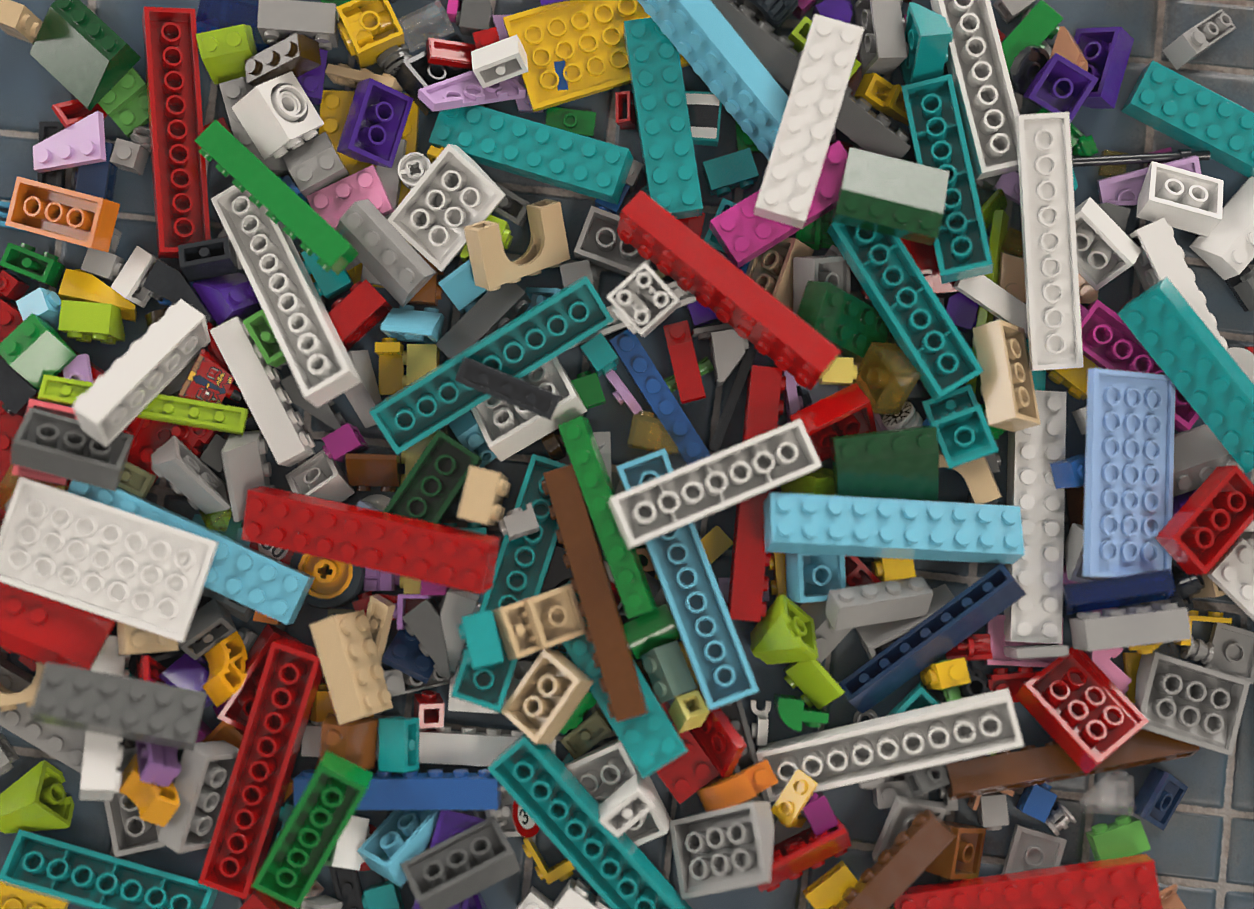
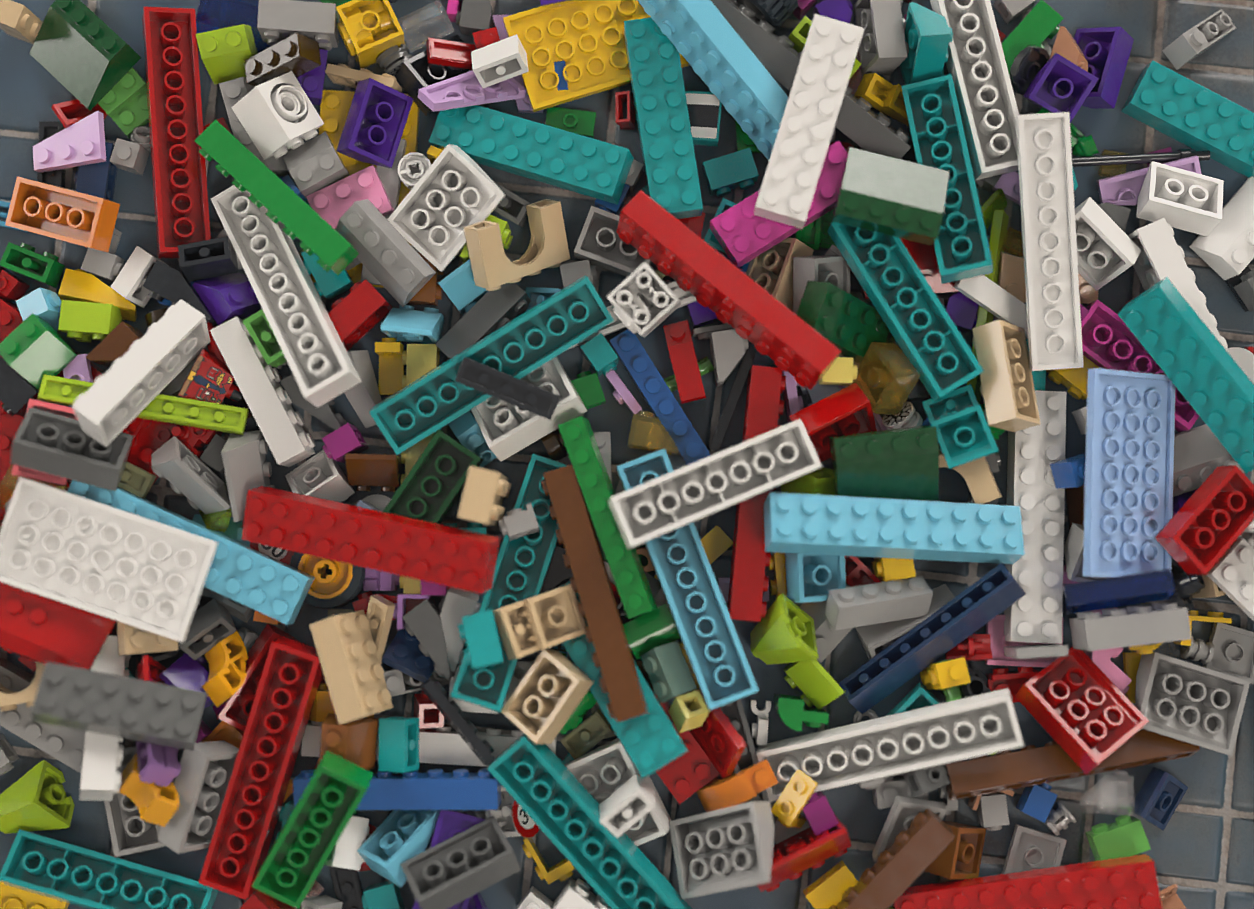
none -> reddish brown slope [86,322,144,367]
none -> black plate [419,680,496,766]

